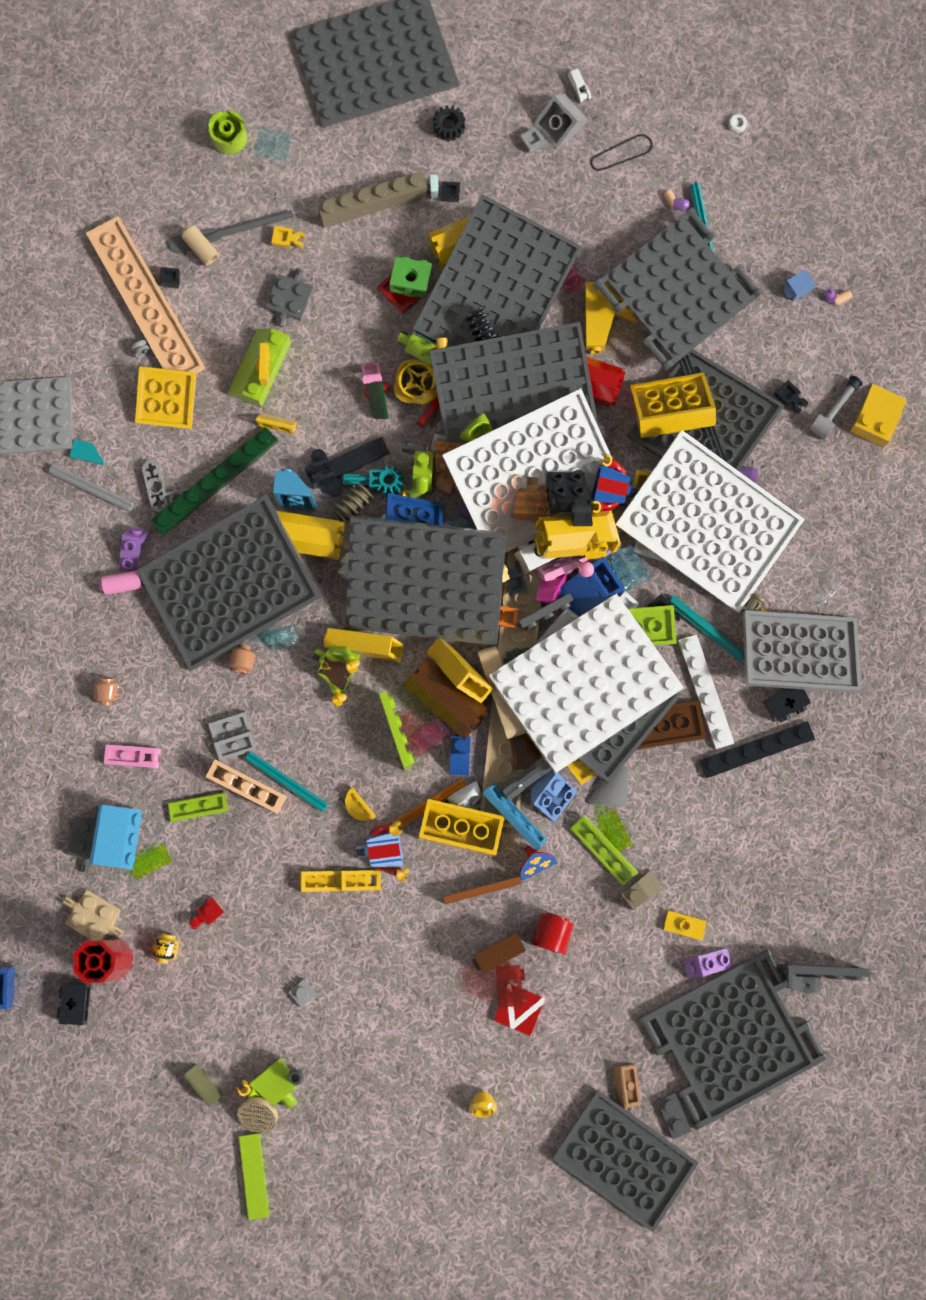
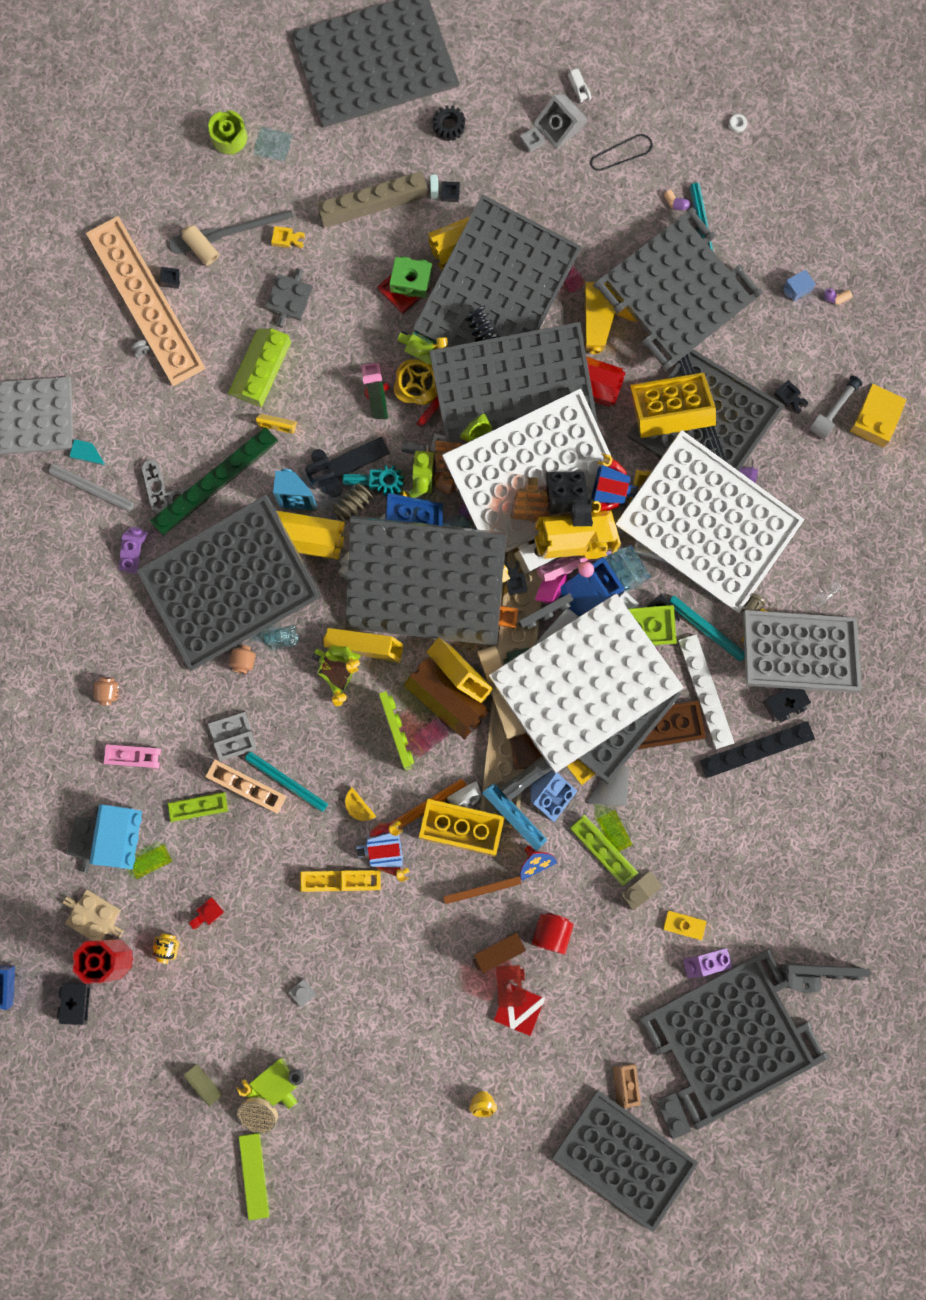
bright pink brick [99,570,144,595] -> none
yellow plate [135,366,196,429] -> none
yellow plate [256,343,270,386] -> none
blue slope [450,736,470,775] -> none

